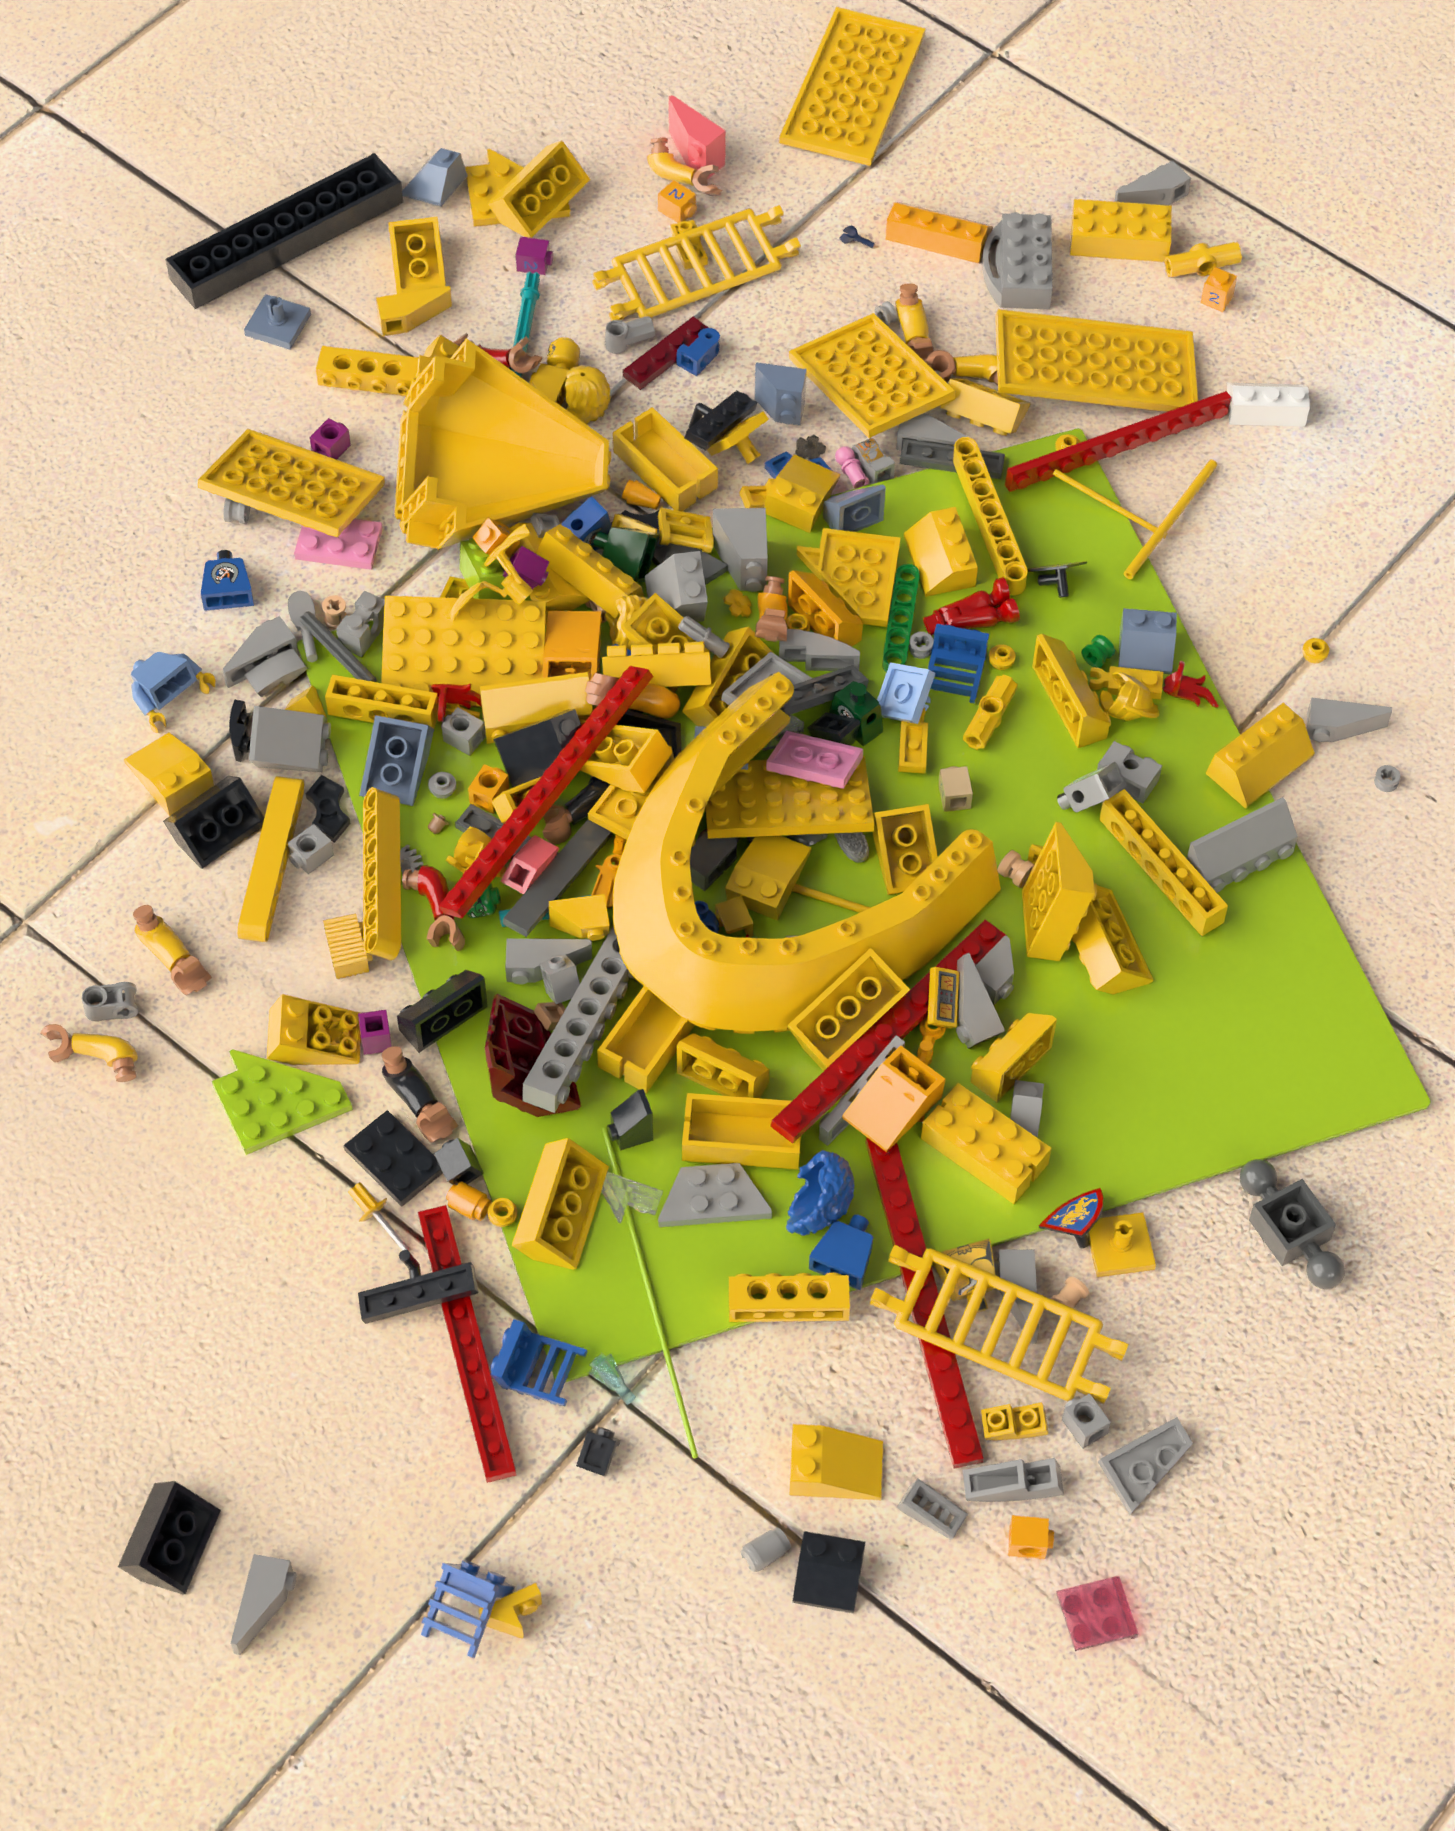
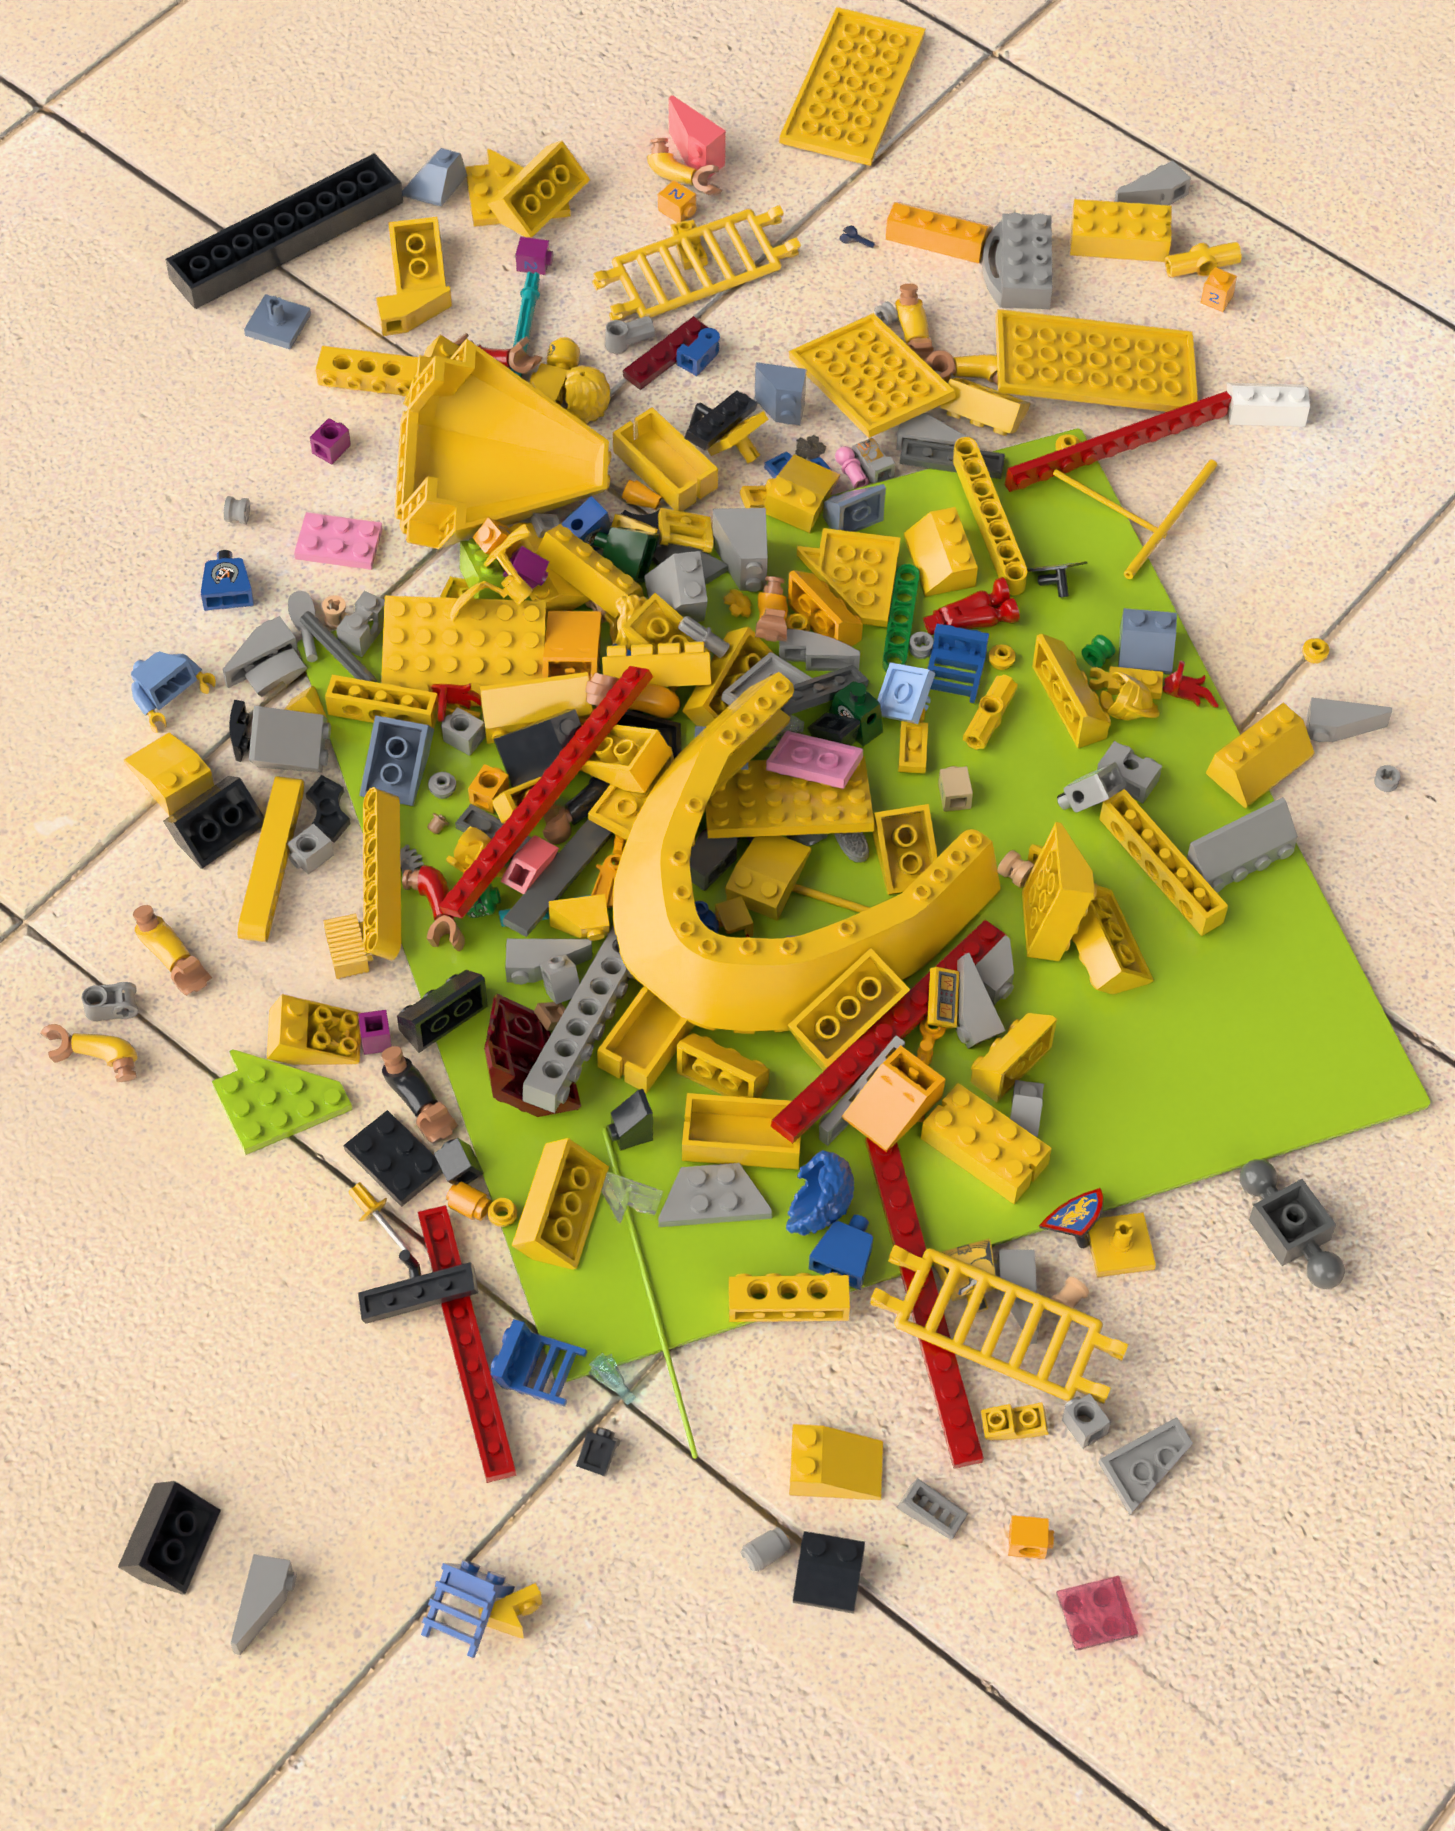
yellow plate [198,429,385,538] -> none
light grey slope [963,1458,1064,1502] -> none

